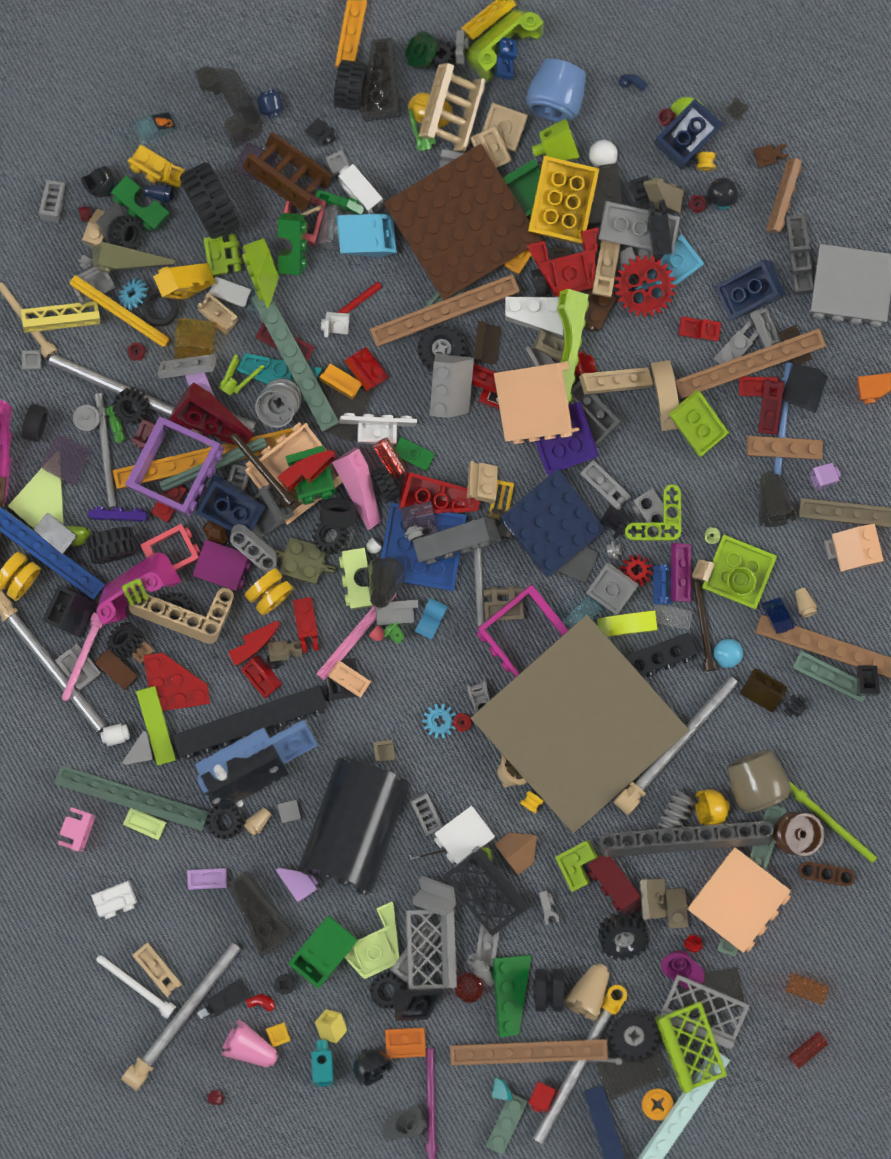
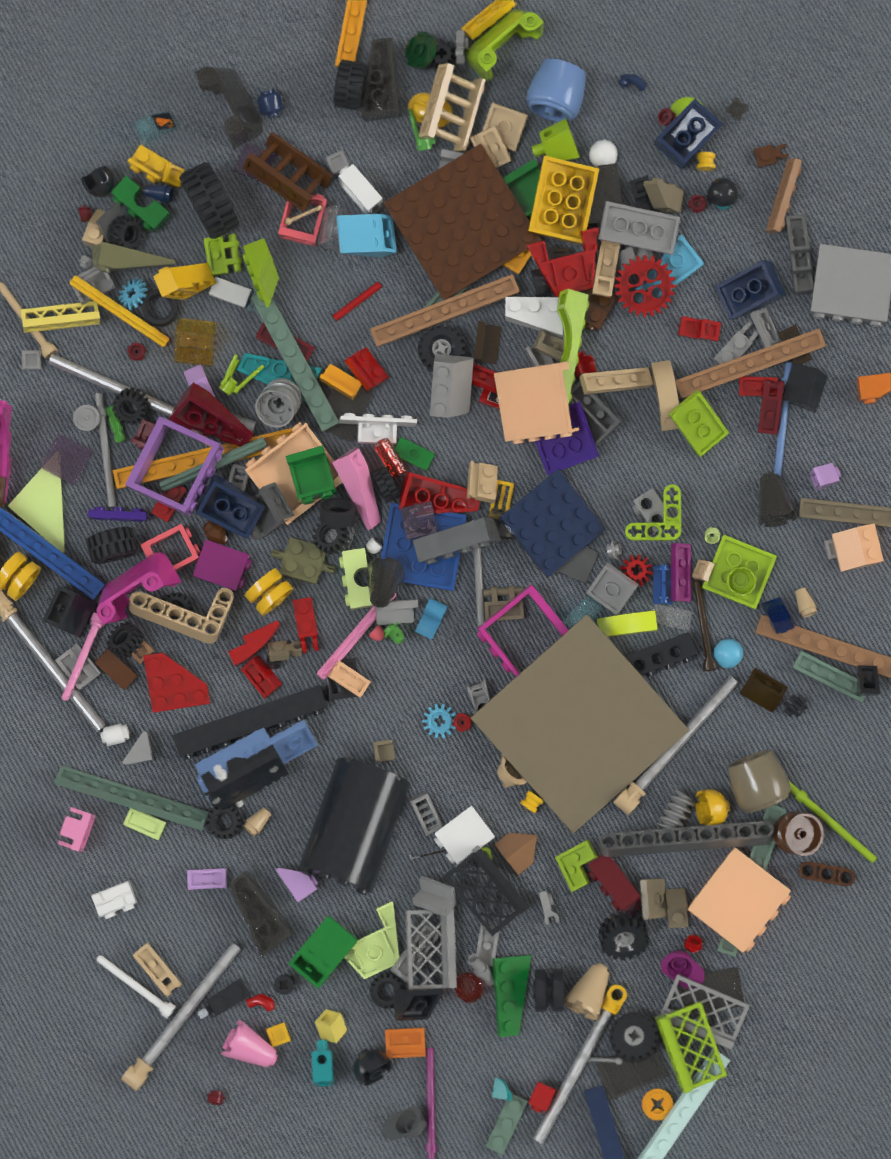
black tyre [22,404,48,442] -> none
panel [34,513,77,555] -> none
light grey slope [38,180,66,223] -> none
lime hair [66,526,91,546] -> none
lime tile [122,578,149,607] -> none
lime tile [136,686,176,765] -> none
light grey tile [157,354,217,379] -> none
tan hinge [197,292,239,334] -> none
dark brown piece [230,433,297,508] -> none
light grey beam [230,524,277,572] -> none
red slope [277,450,337,492] -> none
light grey tile [277,800,301,823] -> none
green arch [278,213,308,275] -> none
black bracket [305,118,335,148] -> none
green wing [315,190,364,215] -> none
white bracket [321,312,349,337] -> none
light grey plate [404,525,424,542] -> none
medium nougat plate [450,1040,608,1065] -> none
blue slope [494,37,517,80] -> none
light grey plate [580,460,632,510] -> none
black bracket [600,505,630,539] -> none
black hinge [648,200,672,255] -> none
medium nougat plate [746,436,823,460] -> none
clear orange brick [784,972,829,1005] -> none
clear red axle [788,1032,829,1069] -> none

